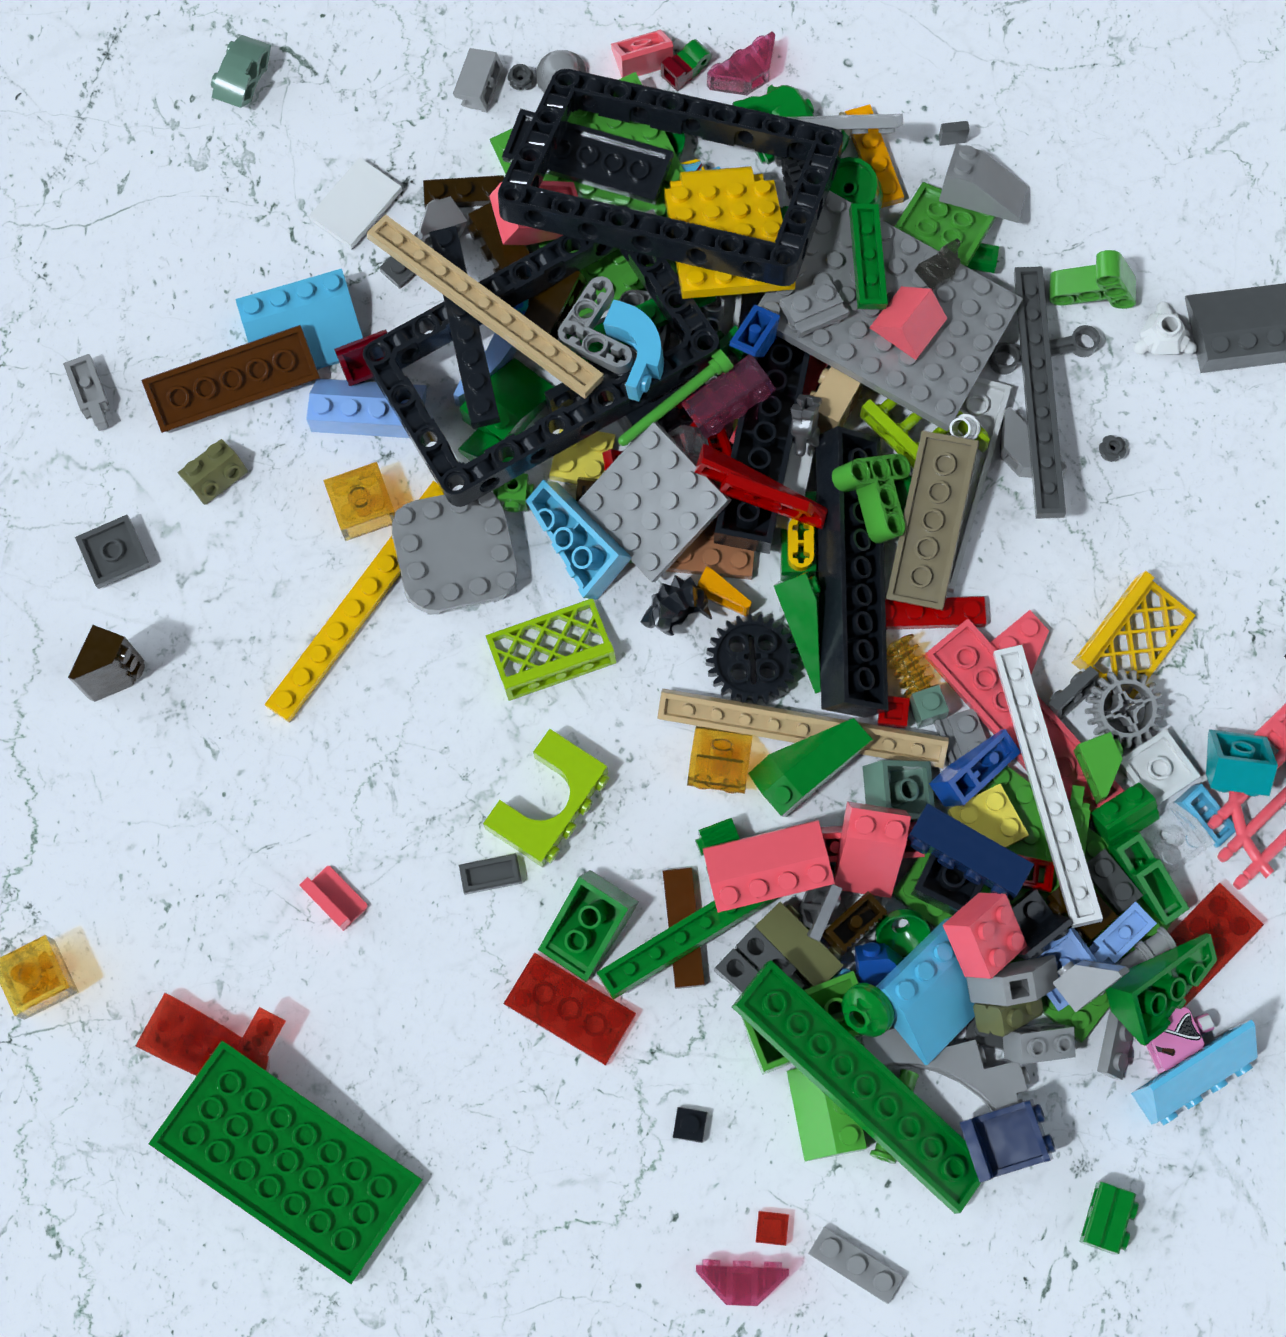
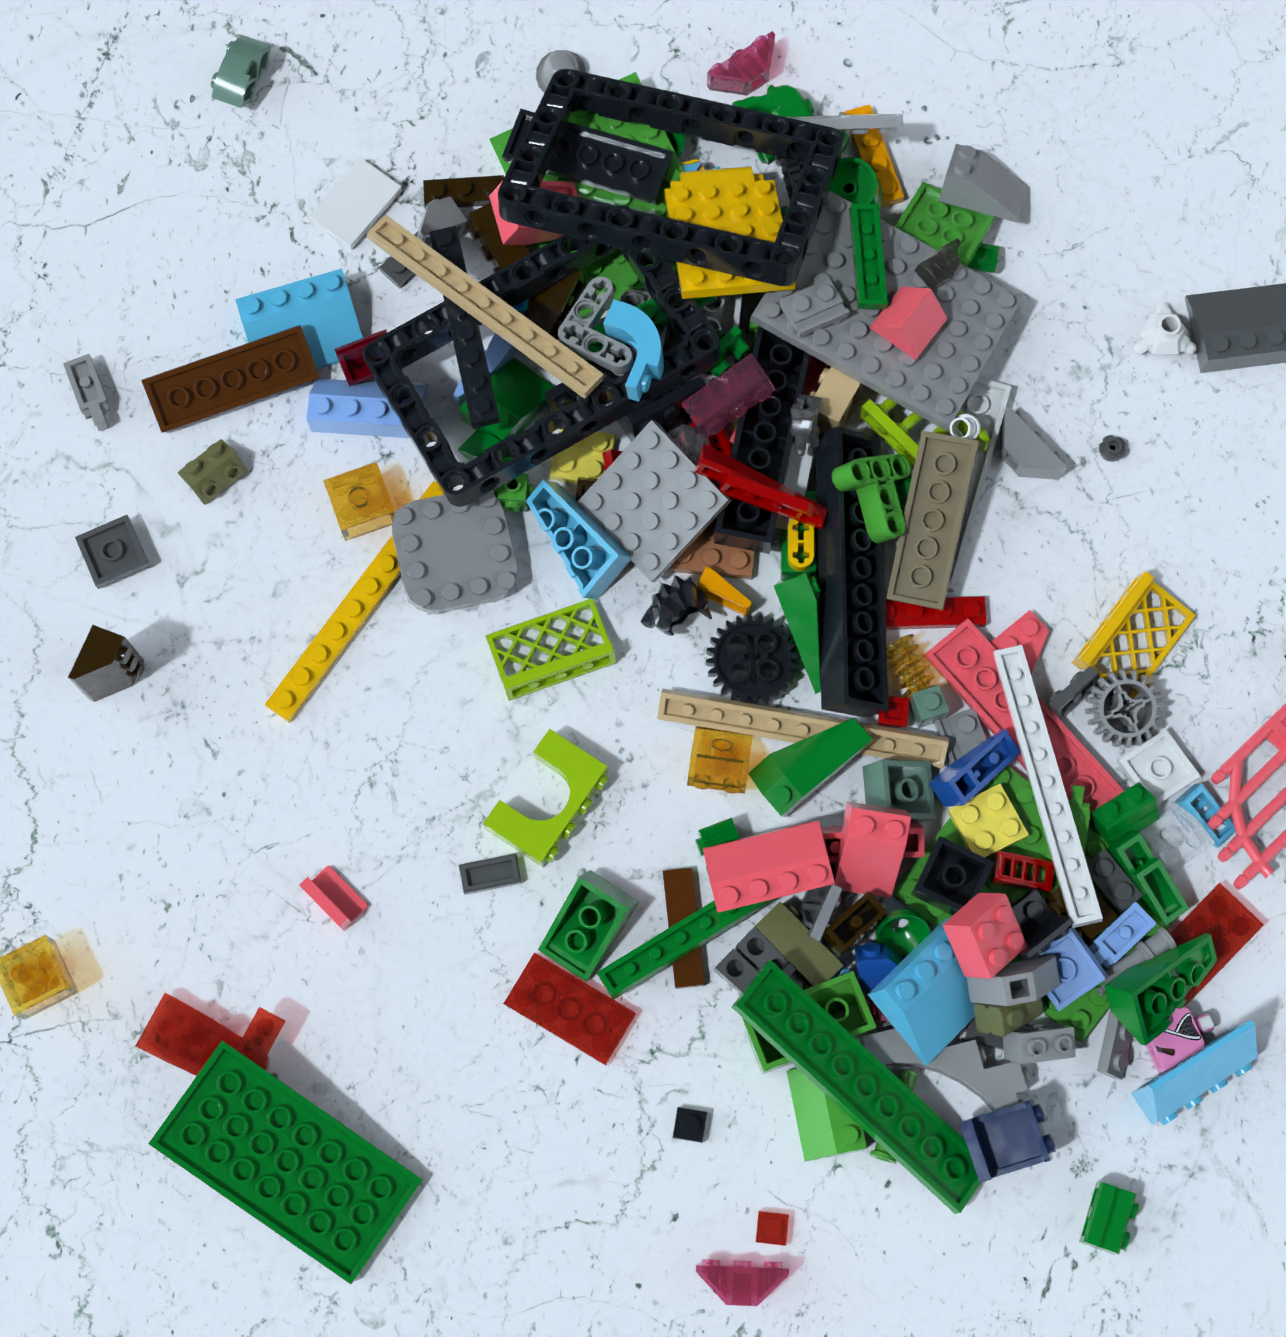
light grey hinge [453,48,503,113] -> none
dark grey plate [507,64,534,90] -> none
coral slope [611,29,673,78] -> none
bright green piece [618,349,734,446] -> none
leg [661,39,712,92] -> none
blue slope [729,305,780,357] -> none
light grey plate [808,1227,904,1304] -> none
green piece [842,983,894,1037] -> none
dark blue brick [907,803,1034,900] -> none
dark grey tile [938,121,970,146] -> none
dark grey piece [990,325,1100,375] -> none
dark grey plate [1014,266,1066,519] -> none
bright green beam [1049,250,1136,309] -> none
light grey slope [1053,960,1130,1012] -> none
bright green slope [1073,732,1123,804] -> none
teal slope [1206,729,1278,797] -> none

